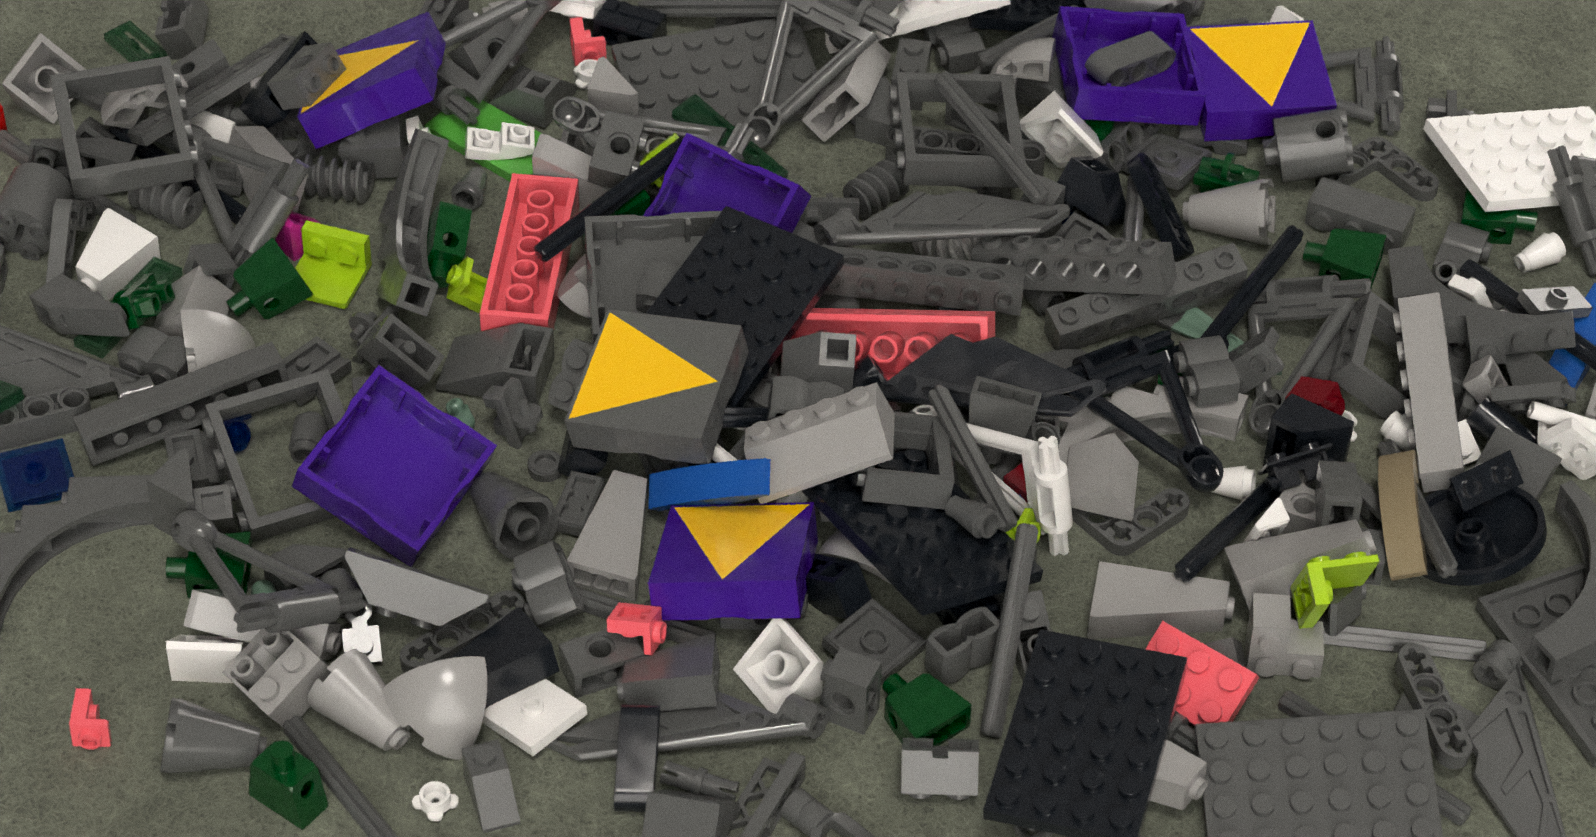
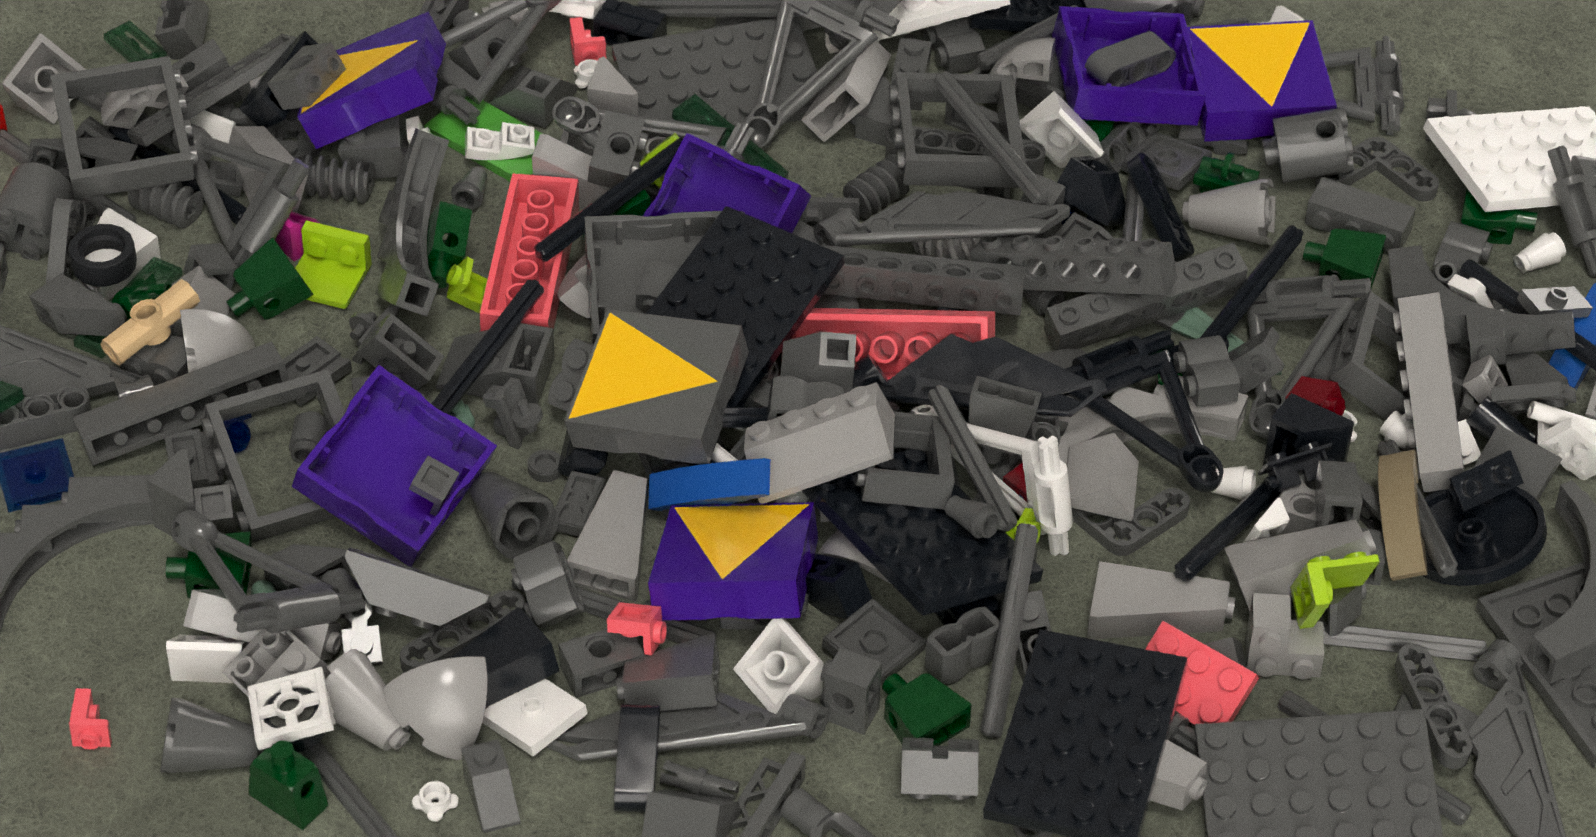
none -> black tyre [69,224,137,287]
none -> tan piece [100,279,200,366]
none -> white piece [247,667,336,752]
none -> dark grey panel [409,456,459,516]
none -> black axle [431,279,544,414]

